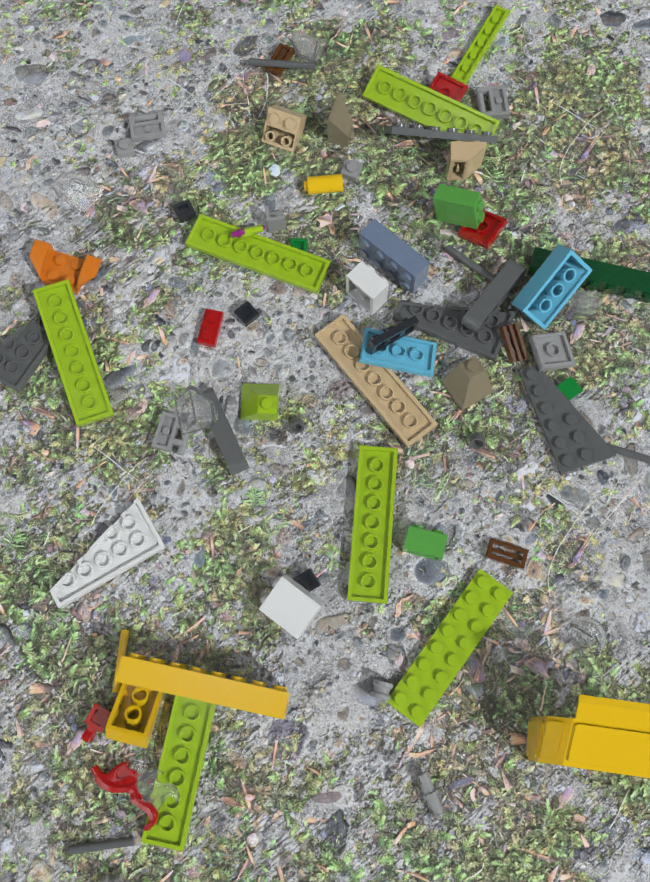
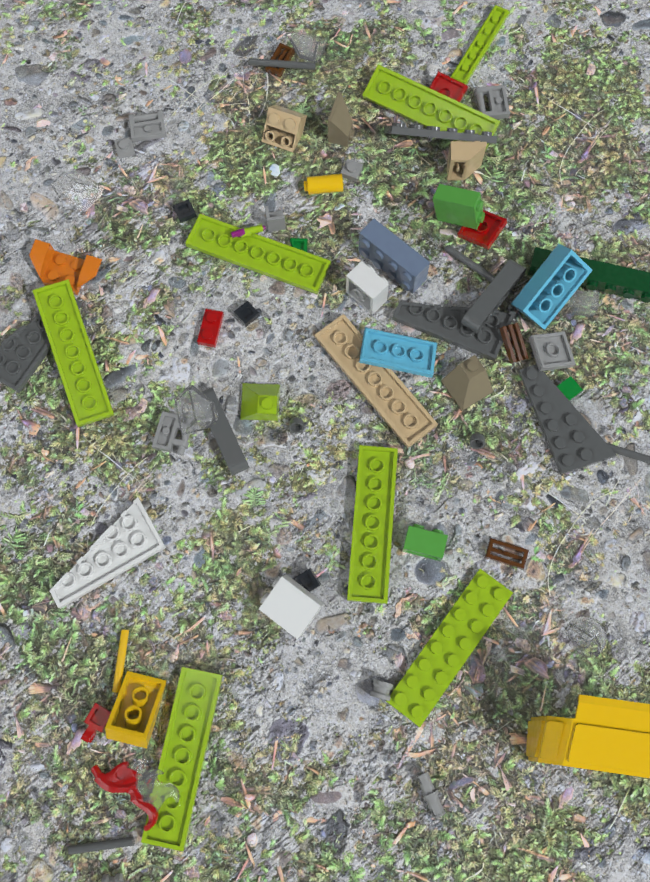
yellow brick [115,652,291,719] -> none
black plate [367,315,419,355] -> none

